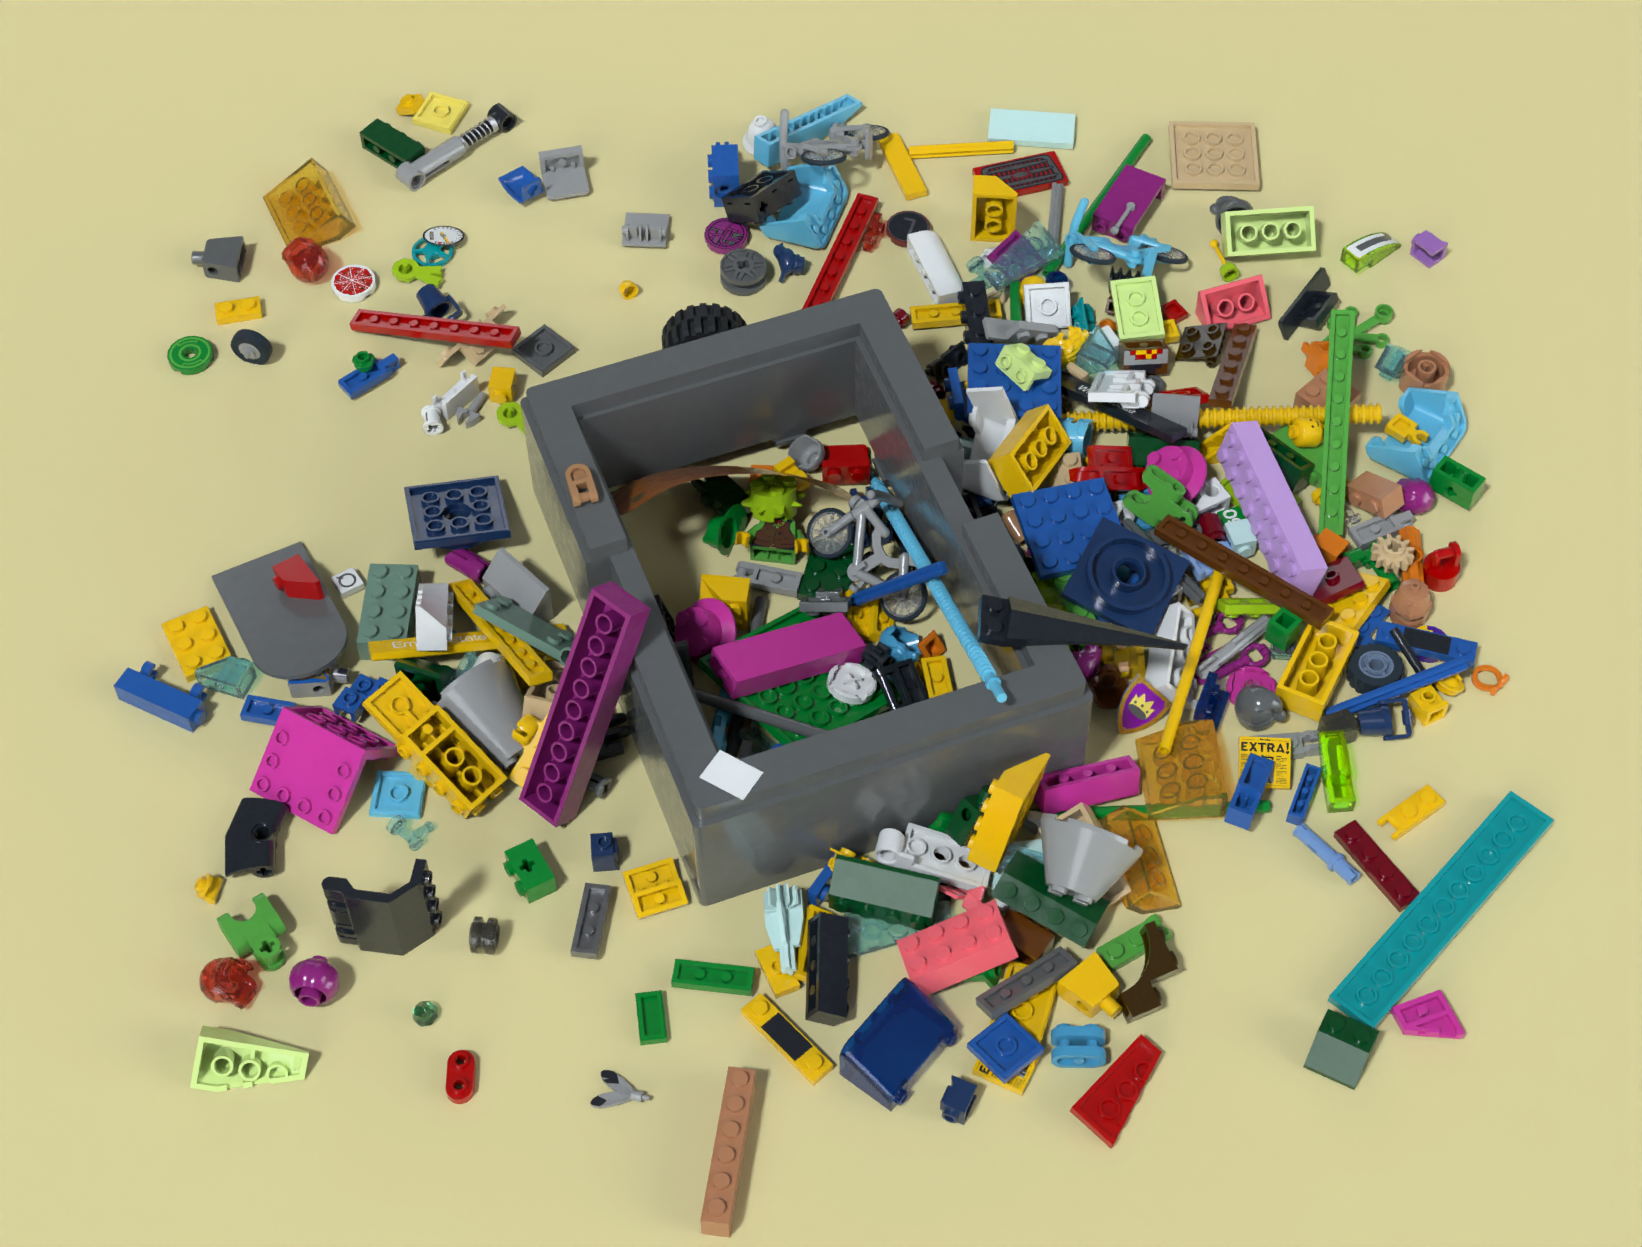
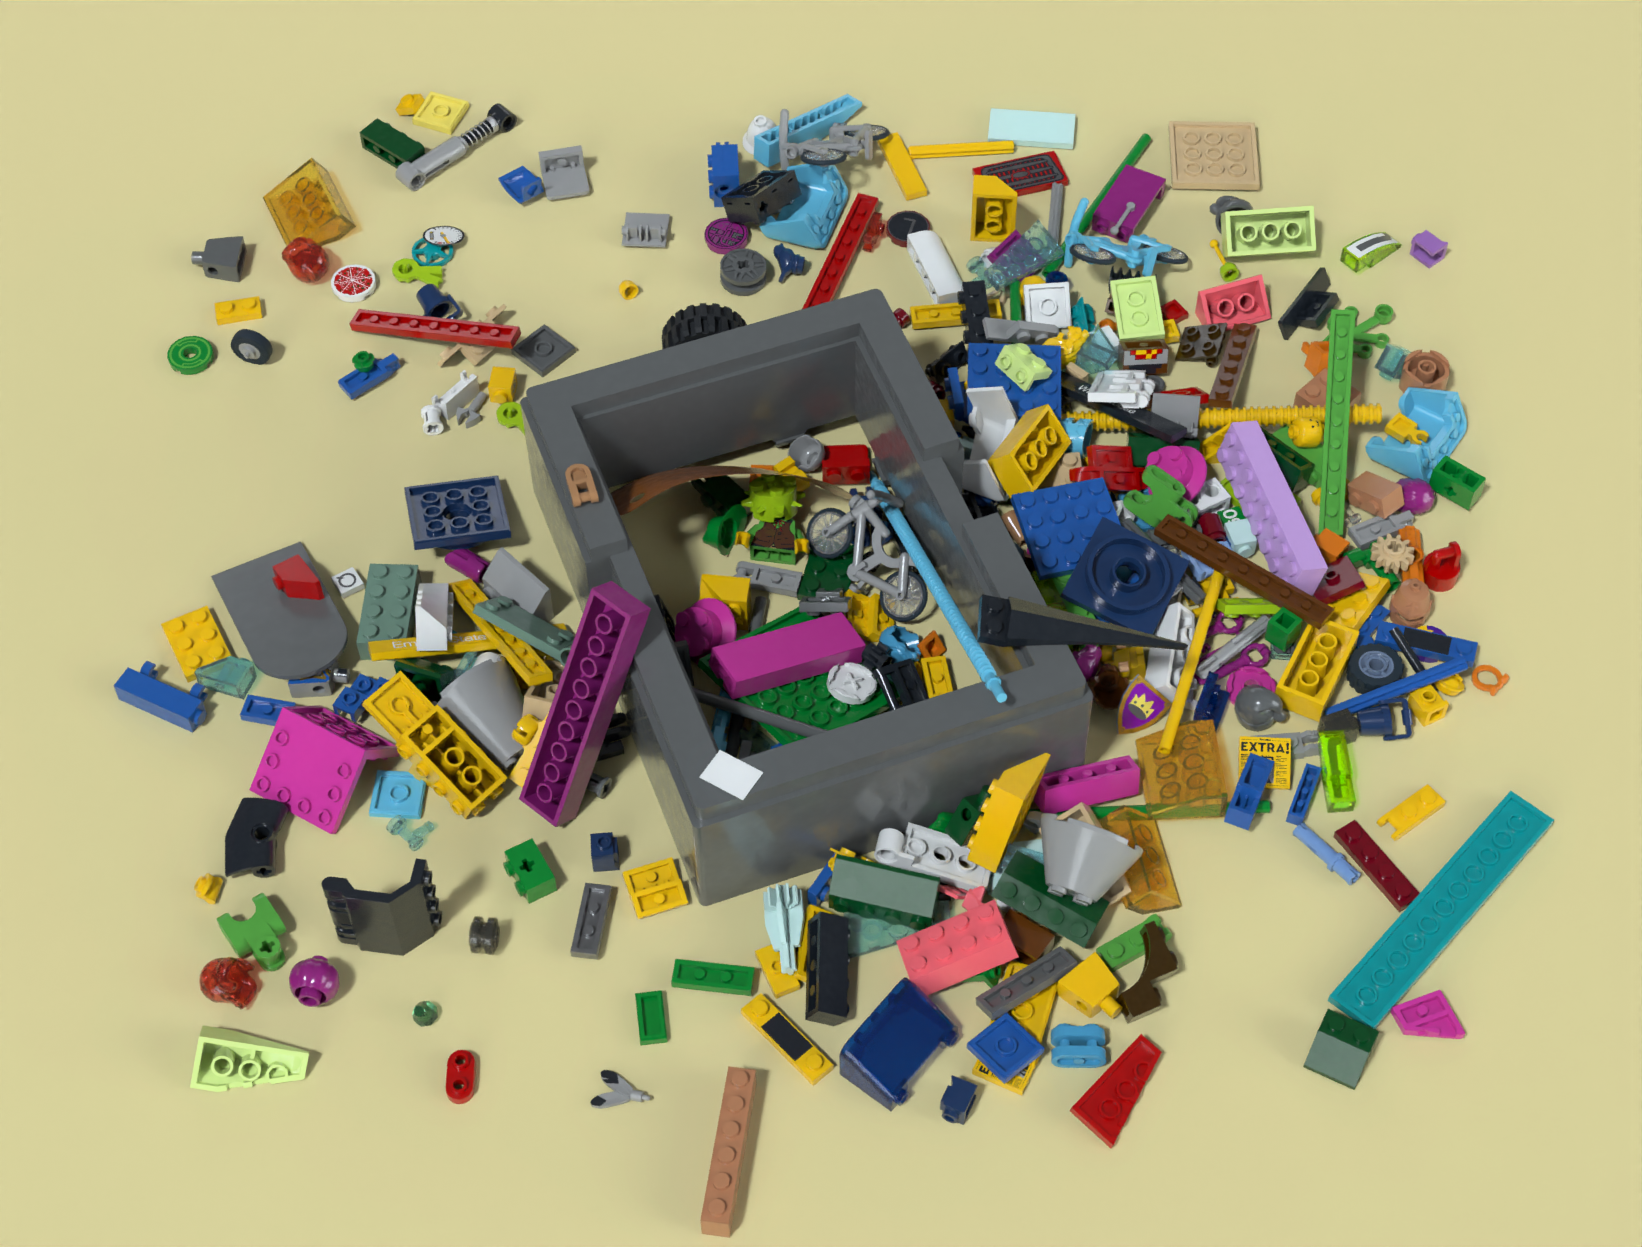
blue axle [850,561,948,606] -> none

